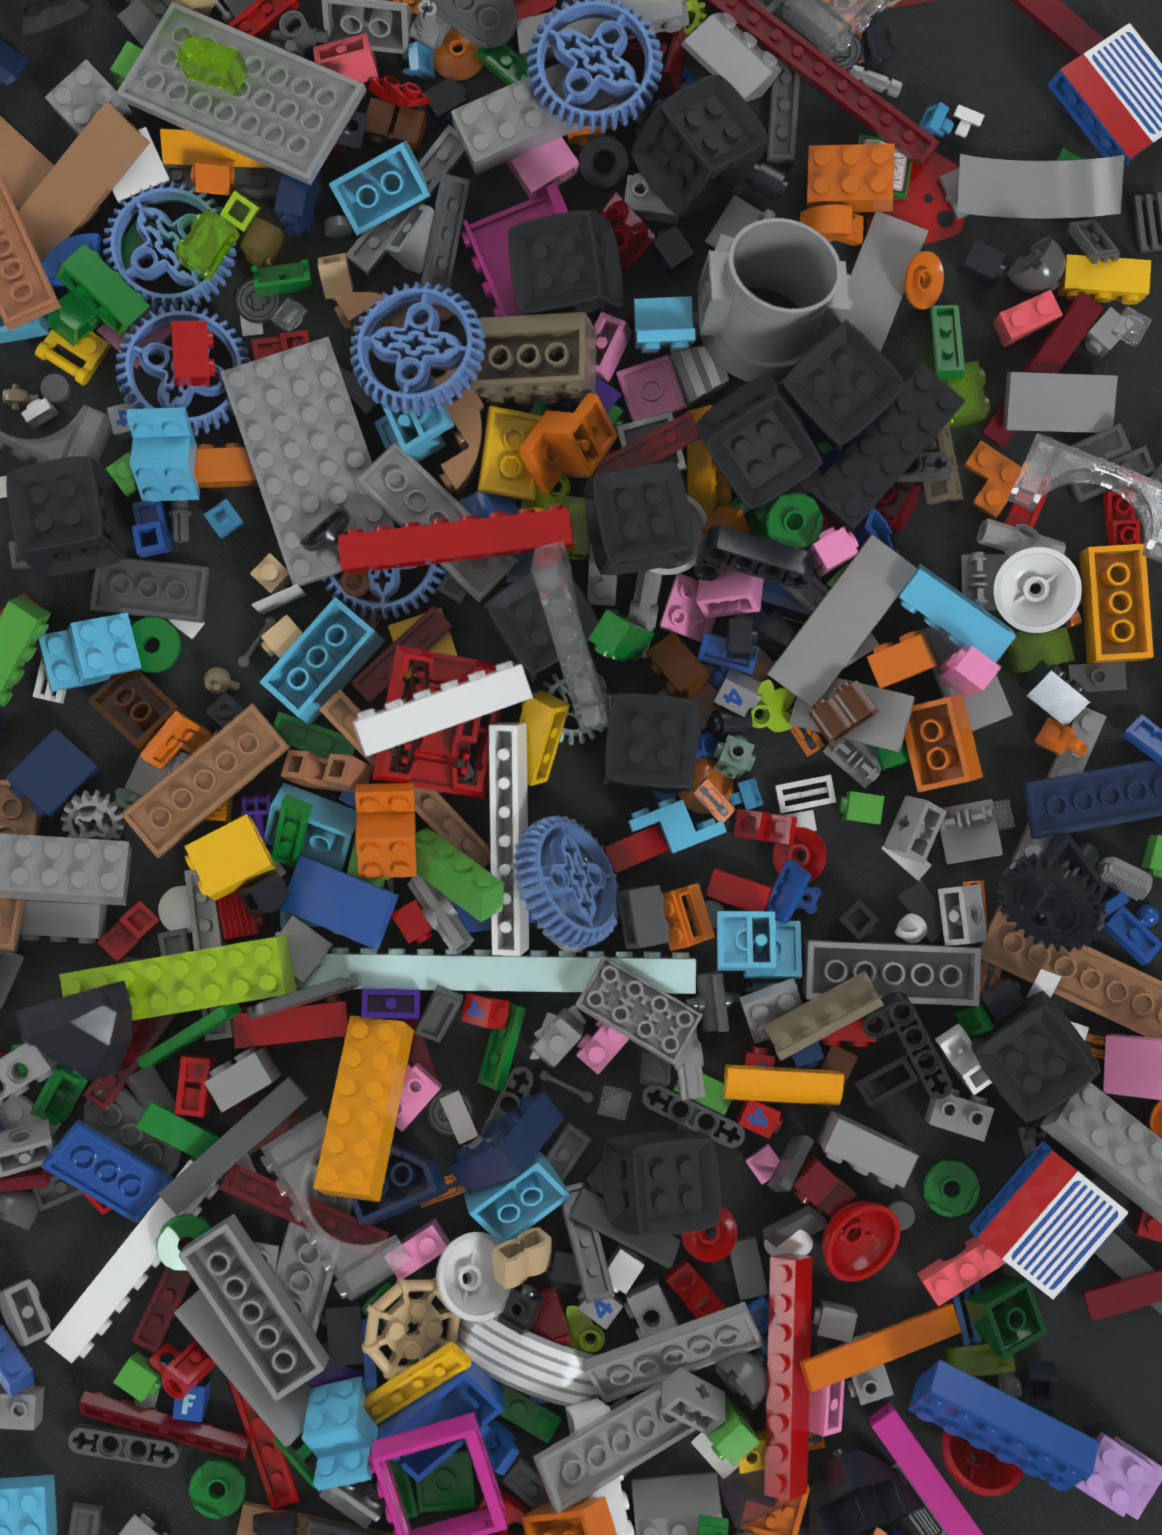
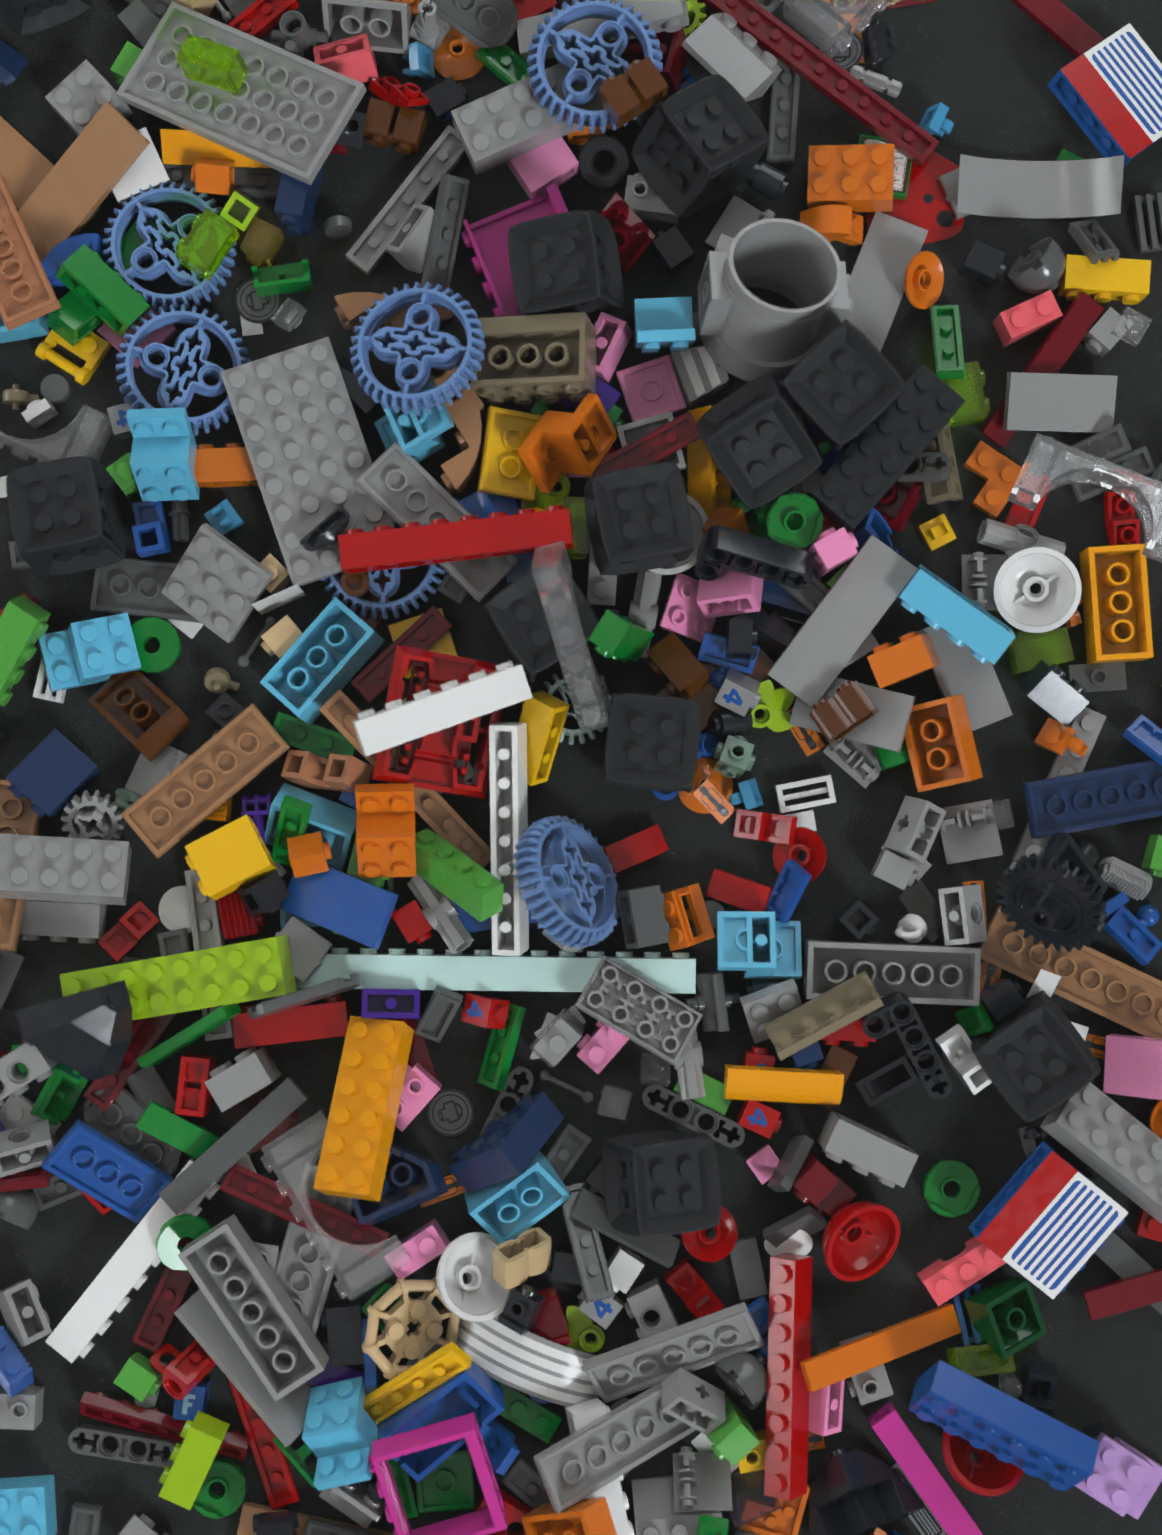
orange plate [140,711,213,770] -> none
red brick [171,321,215,386] -> none
red slope [250,330,310,361] -> none
tan brick [318,253,353,301] -> none
medium azure slope [329,140,431,236] -> none
white sticker [439,1090,478,1145] -> none
medium azure bracket [627,797,727,853] -> none
blue plate [795,886,822,914] -> none
light grey brick [811,1300,858,1342] -> none
bright green brick [839,791,885,825] -> none
dark grey tile [887,1200,915,1230] -> none
light grey brick [924,1088,994,1142] -> none
bright pink brick [937,646,1001,698] -> none
white tile [953,105,985,138] -> none
none -> lime brick [159,1410,230,1510]
none -> light grey plate [161,523,274,643]
none -> orange brick [287,831,332,878]
none -> reddish brown piece [599,56,668,128]
none -> light grey hinge [673,1446,733,1512]
none -> light grey brick [870,848,918,890]
none -> yellow tile [917,513,956,552]

